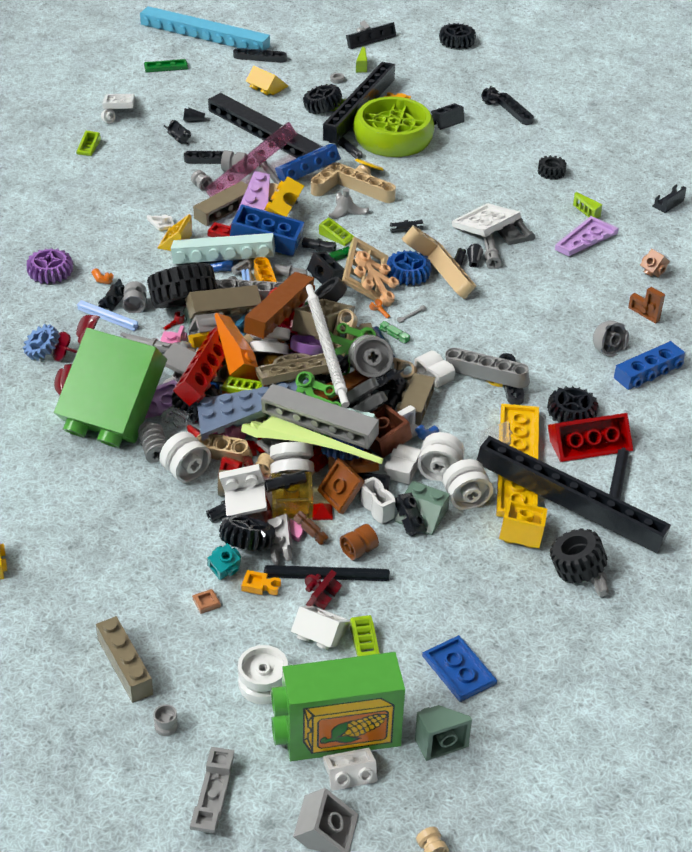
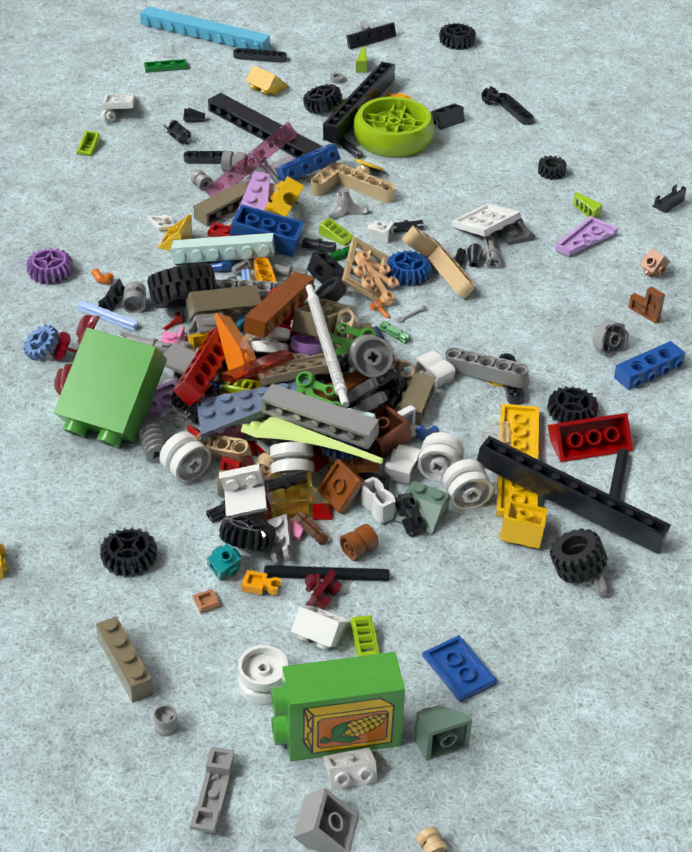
none -> black gear [100,527,157,578]
none -> clear red tile [222,350,294,383]
none -> white brick [367,220,394,243]

